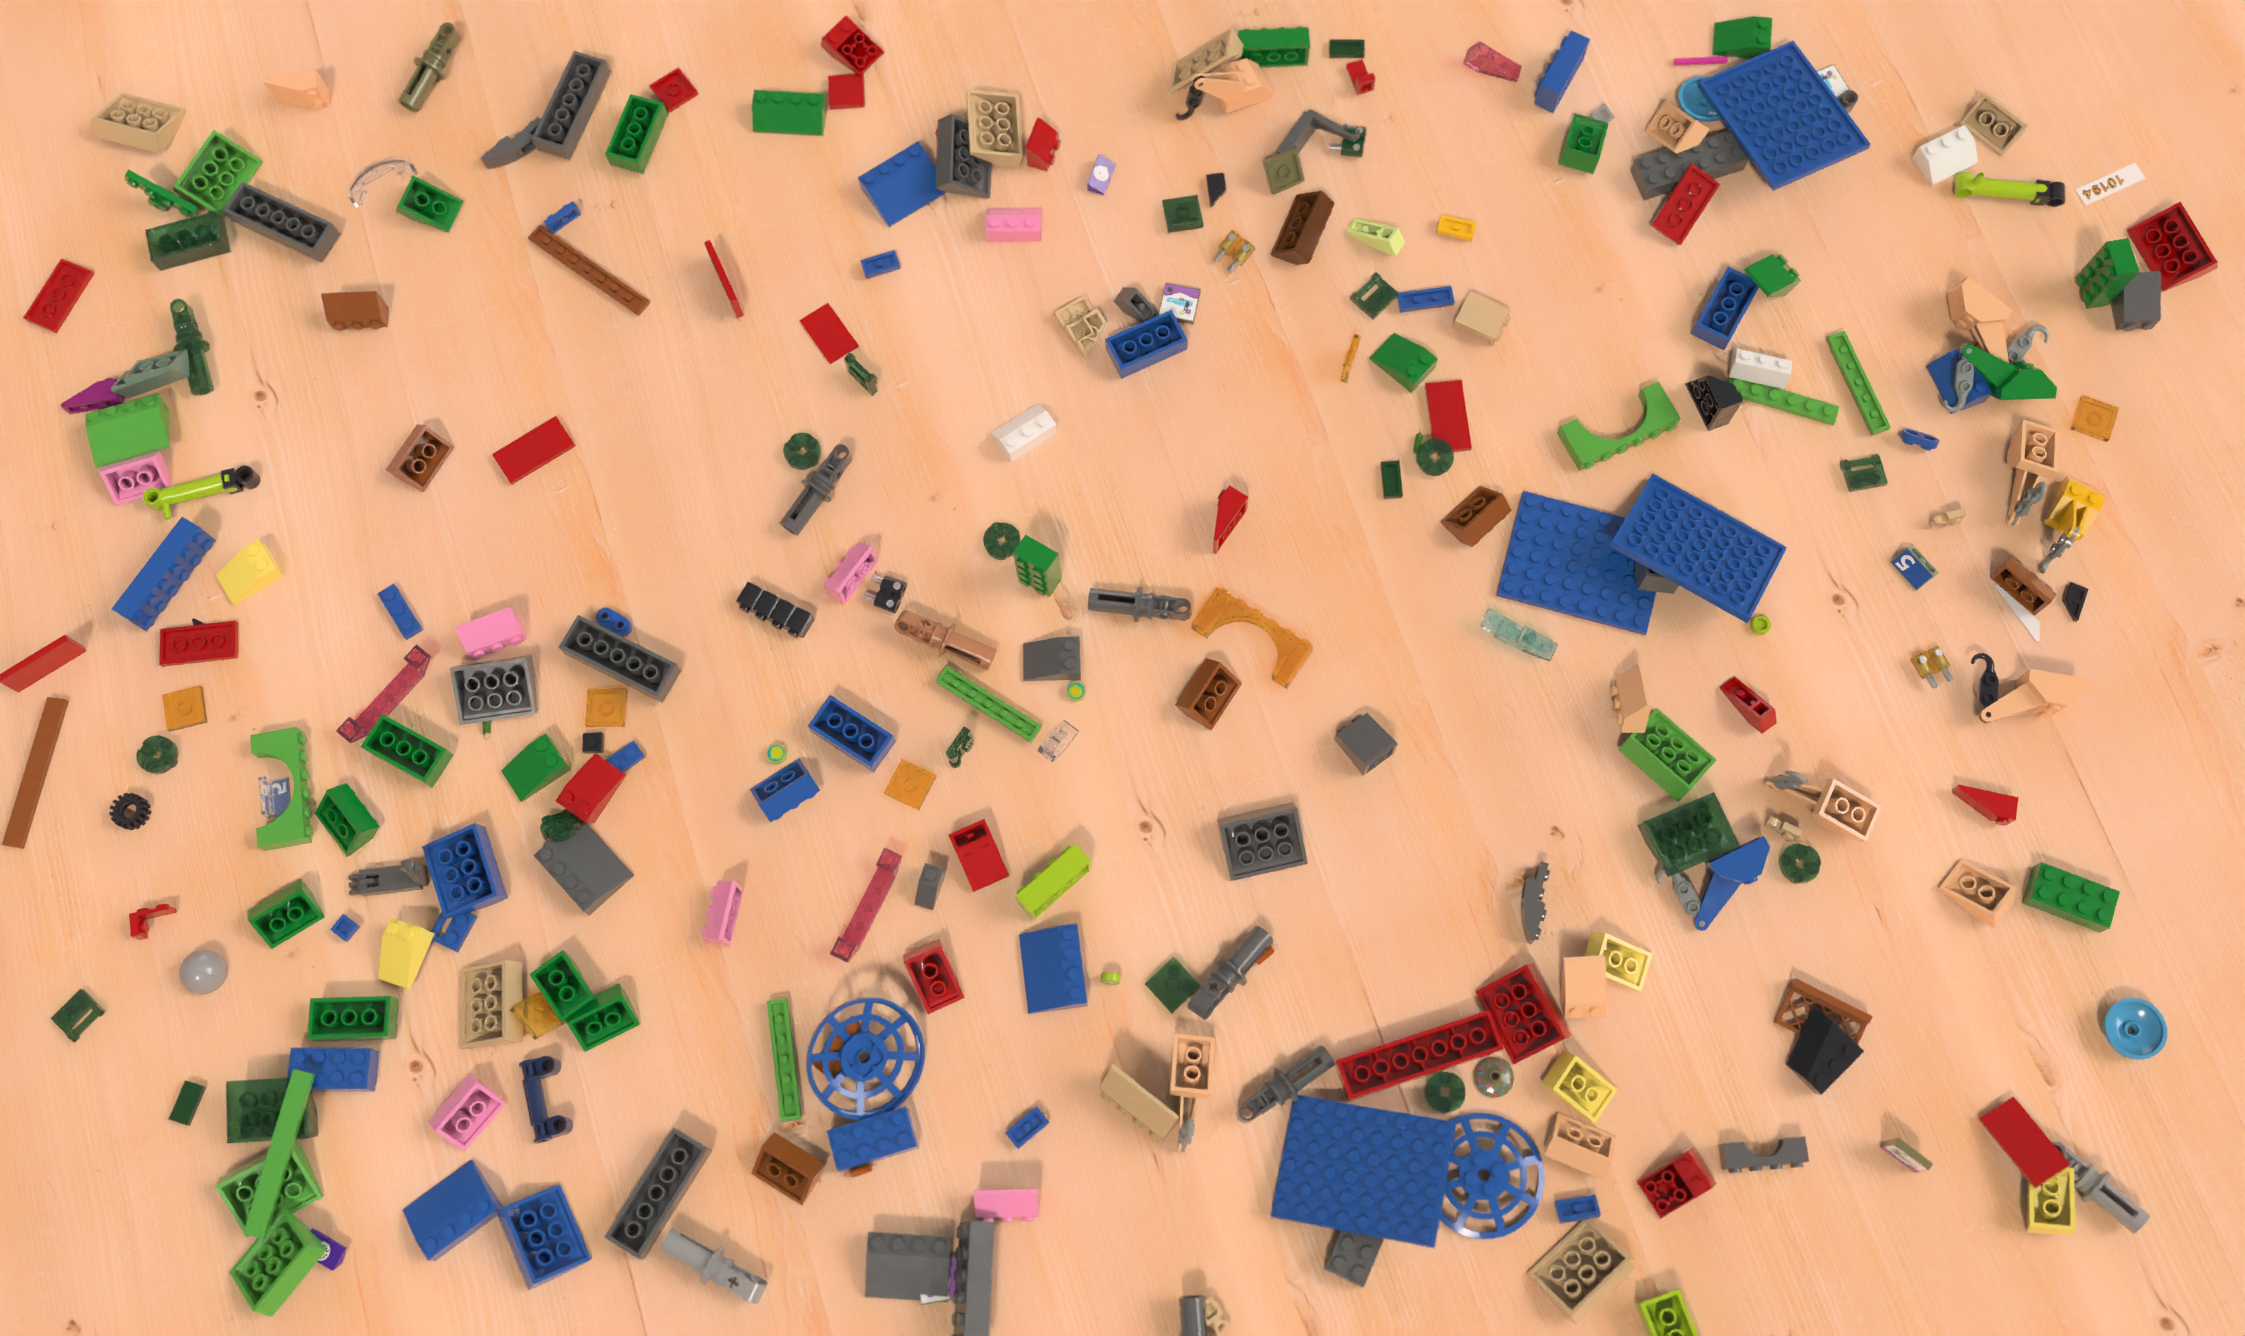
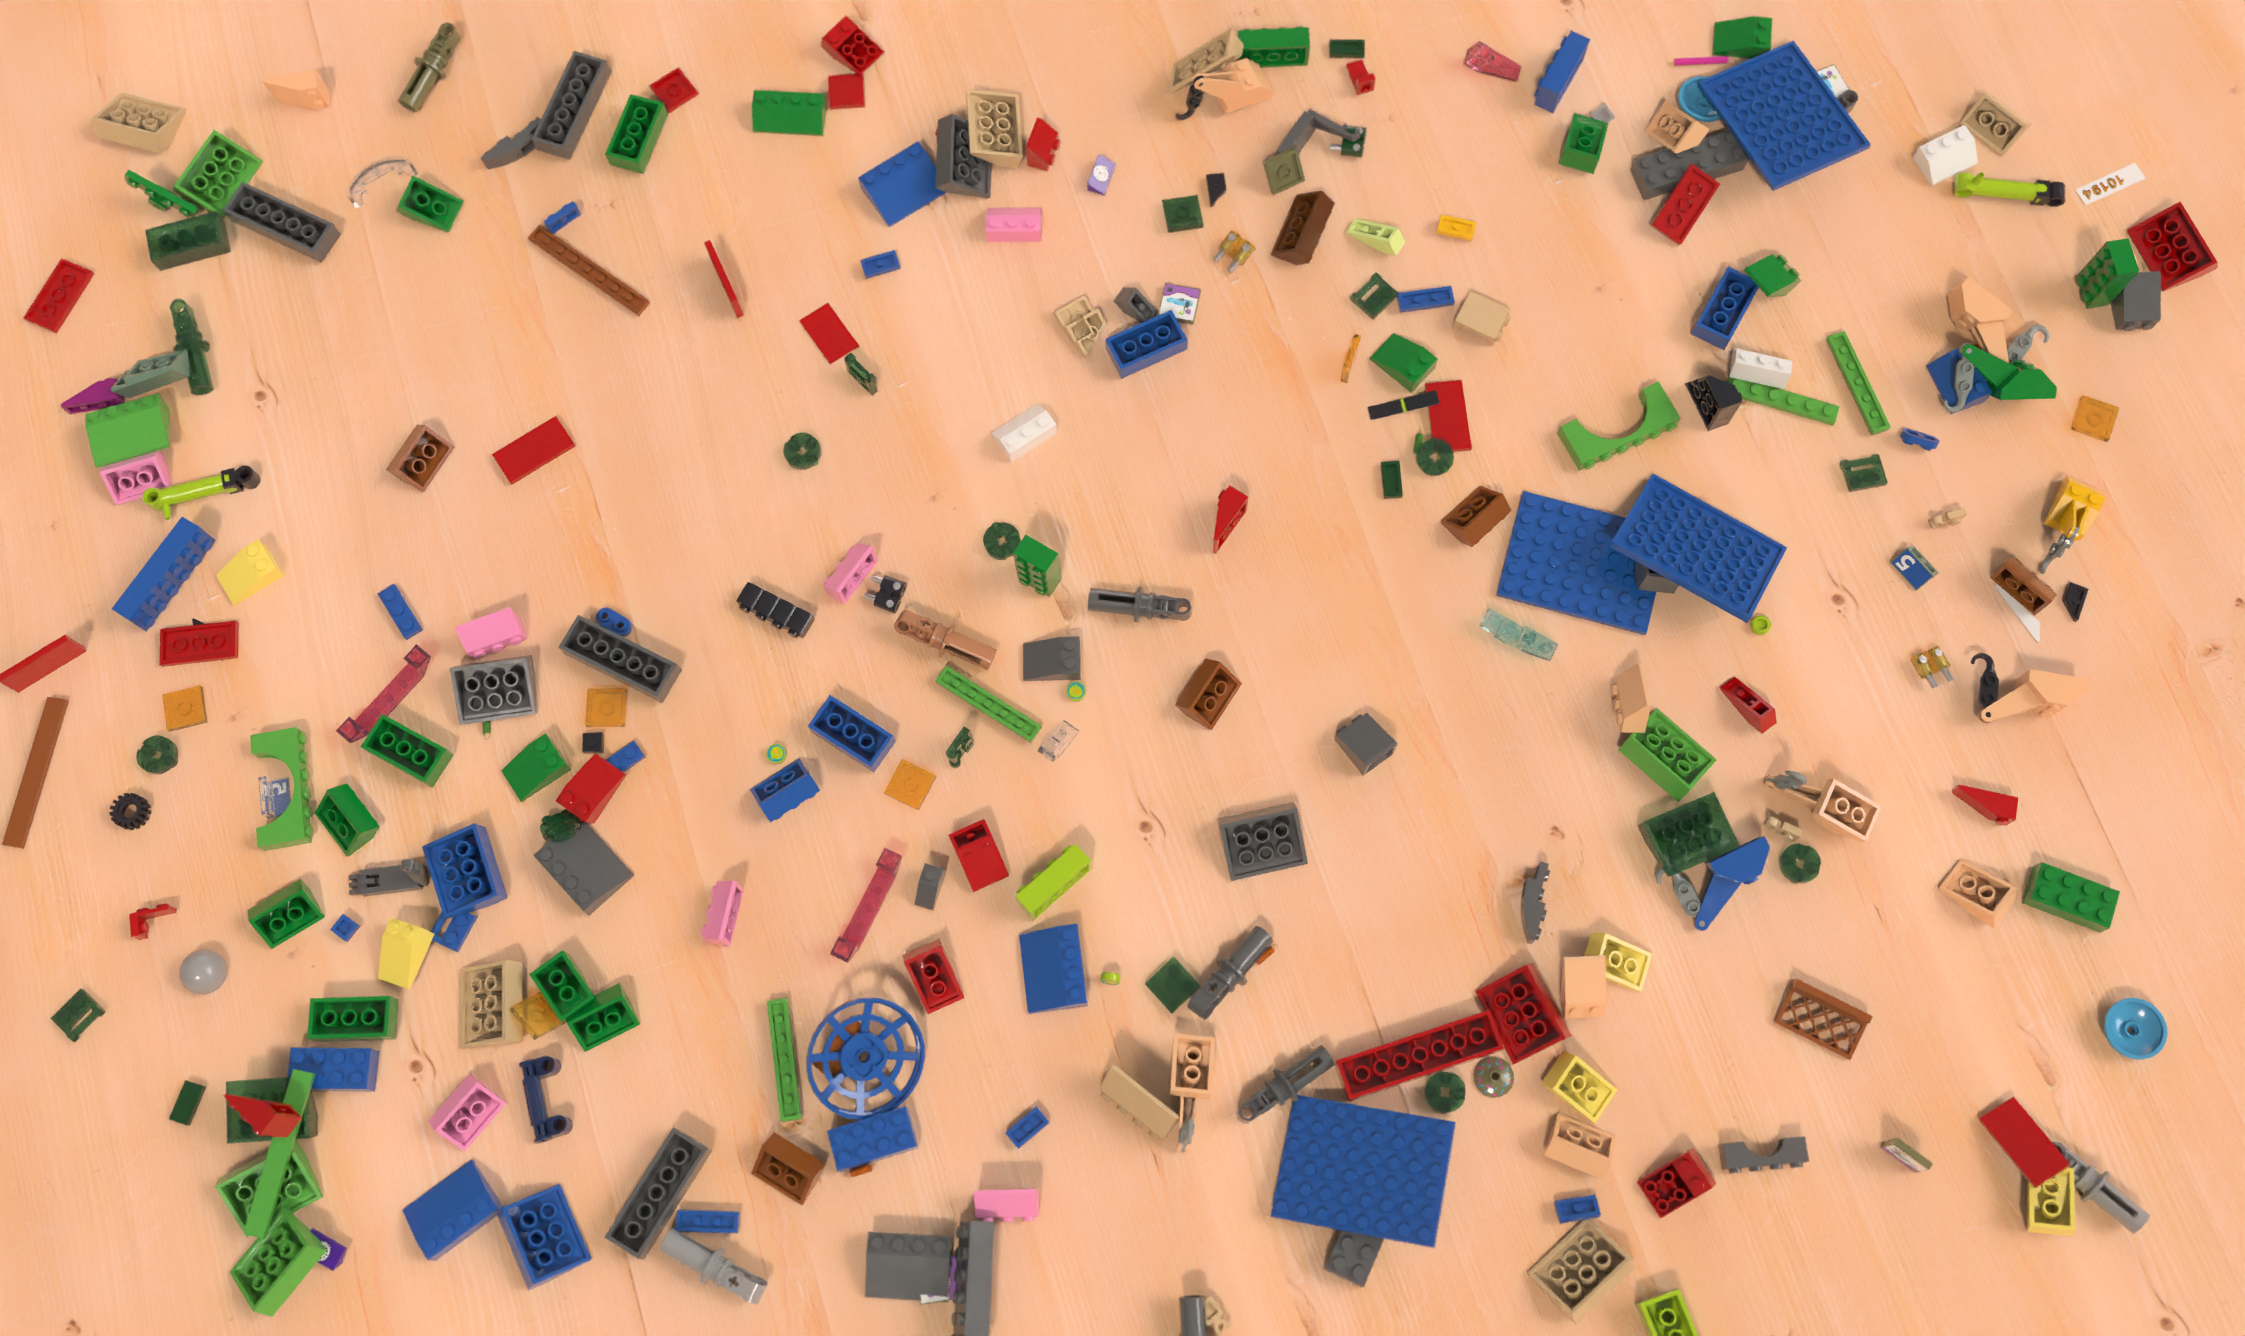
dark orange slope [321,291,389,331] -> none
dark grey piece [779,444,852,536] -> none
clear yellow arch [1191,587,1313,689] -> none
blue dish [1440,1113,1545,1239] -> none
black wedge [1785,1007,1864,1095] -> none
light nougat slope [2006,420,2059,526] -> none
none -> red slope [224,1094,302,1138]
none -> blue plate [676,1210,740,1233]
none -> black sticker [1368,391,1439,420]

